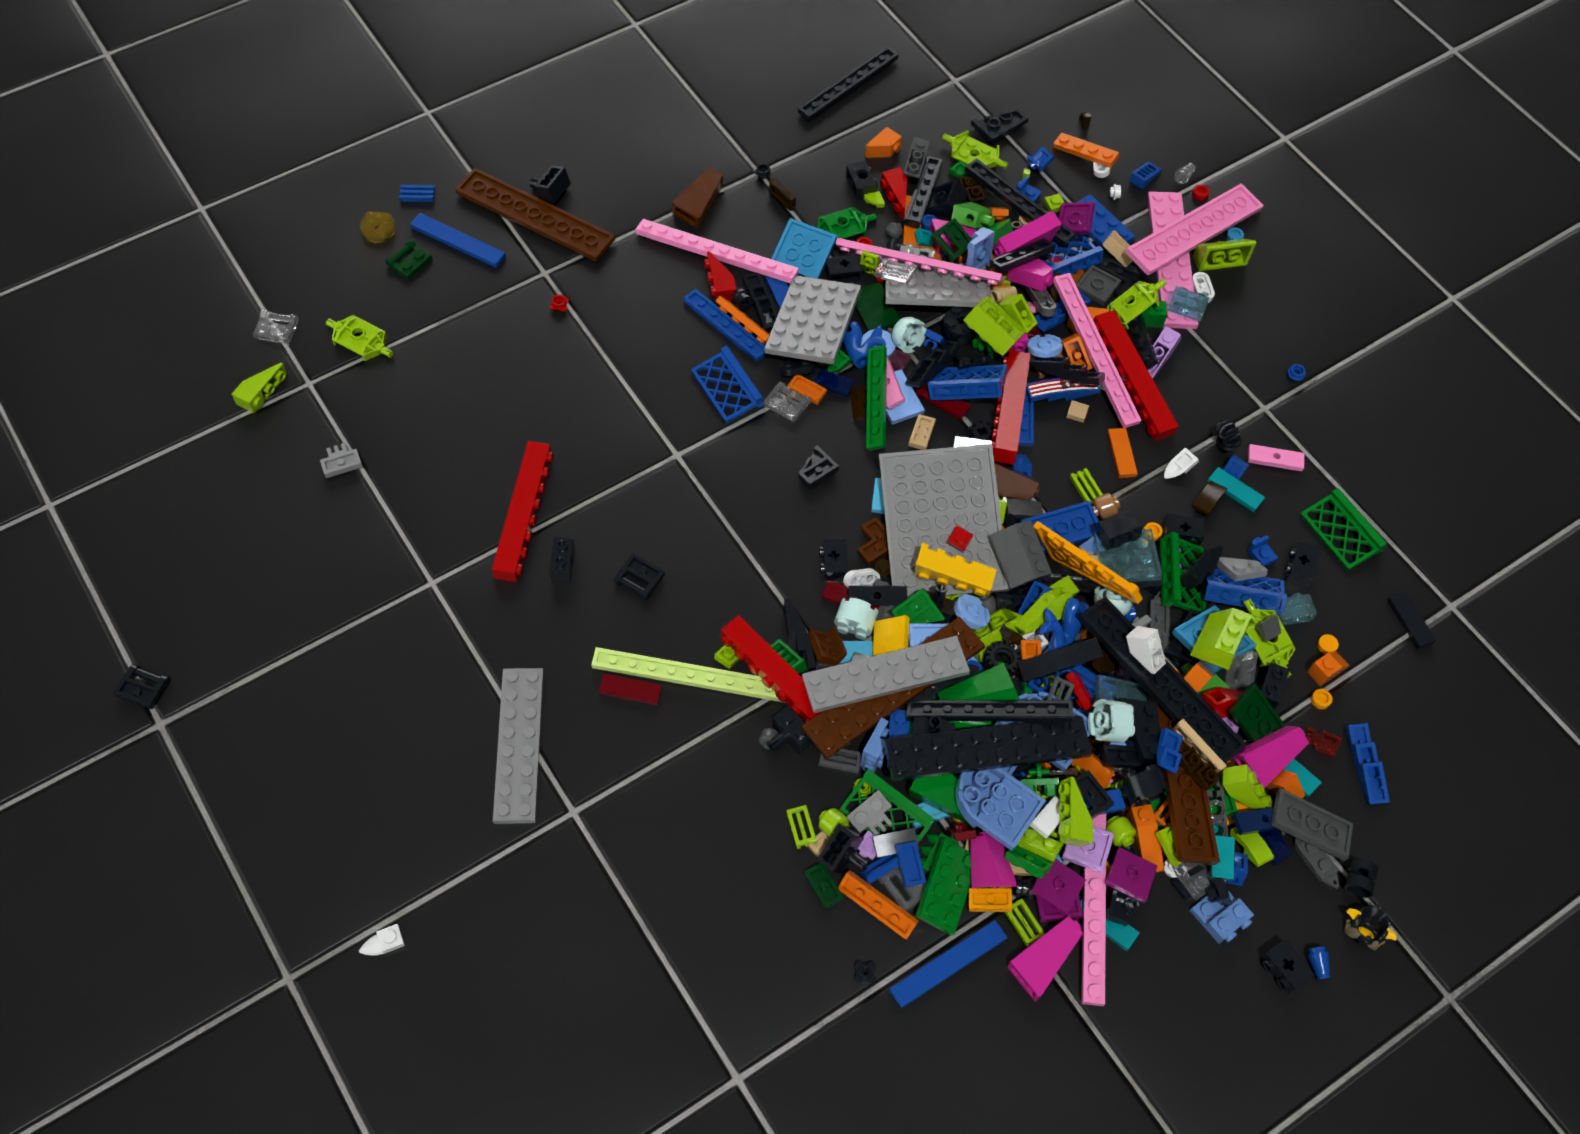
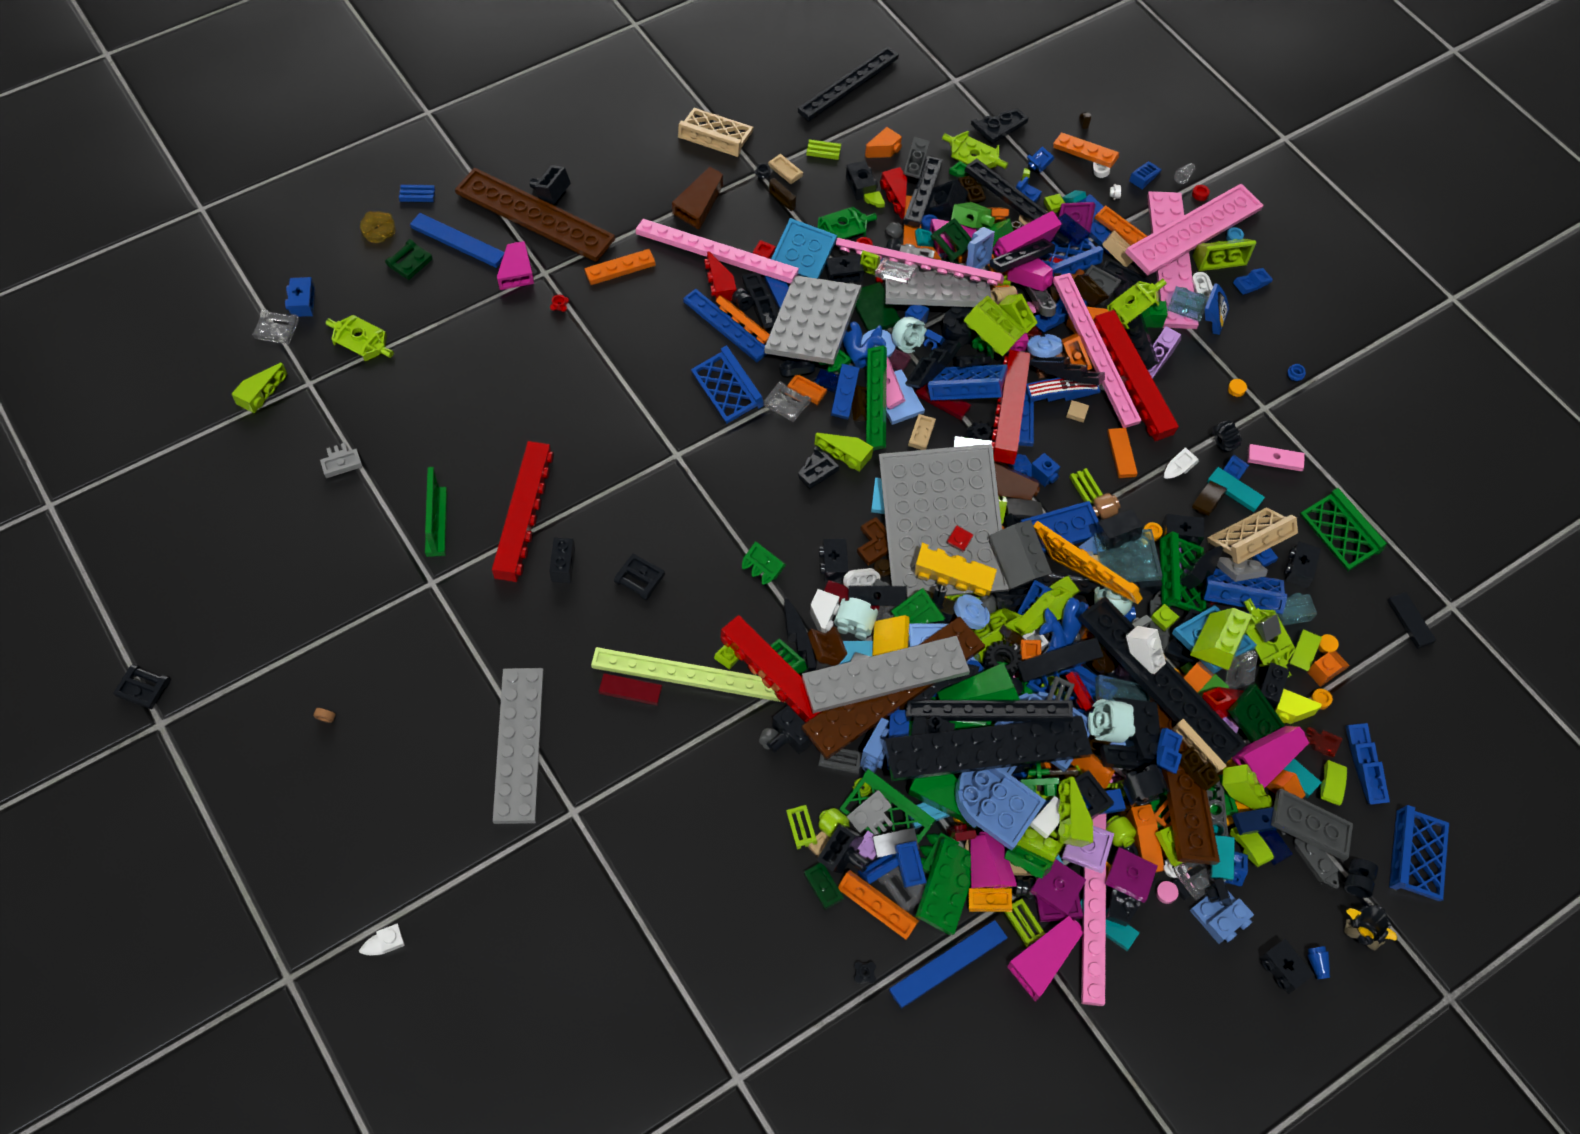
none -> blue brick [285,277,315,317]
none -> medium nougat tile [313,708,336,723]
none -> green fence [425,467,448,557]
none -> dark pink slope [497,241,534,290]
none -> orange plate [584,249,656,285]
none -> tan fence [678,108,753,157]
none -> green plate [742,541,786,585]
none -> red plate [753,240,776,259]
none -> tan plate [768,154,803,184]
none -> lime tile [806,139,841,160]
none -> white slope [810,589,840,633]
none -> lime slope [815,433,873,472]
none -> blue plate [831,364,859,420]
none -> blue brick [905,305,929,324]
none -> blue brick [1032,453,1060,487]
none -> clear blue plate [1058,213,1090,245]
none -> teal tile [1063,190,1087,203]
none -> dark brown slope [1074,274,1109,307]
none -> orange tile [1094,205,1147,245]
none -> lime plate [1151,604,1179,632]
none -> bright pink tile [1156,881,1178,904]
none -> blue slope [1205,284,1229,335]
none -> tan fence [1207,507,1298,564]
none -> light orange tile [1228,379,1247,397]
none -> blue slope [1233,268,1273,295]
none -> neon yellow slope [1274,689,1322,724]
none -> lime slope [1289,629,1322,672]
none -> lime slope [1320,760,1347,806]
none -> blue fence [1389,805,1449,901]

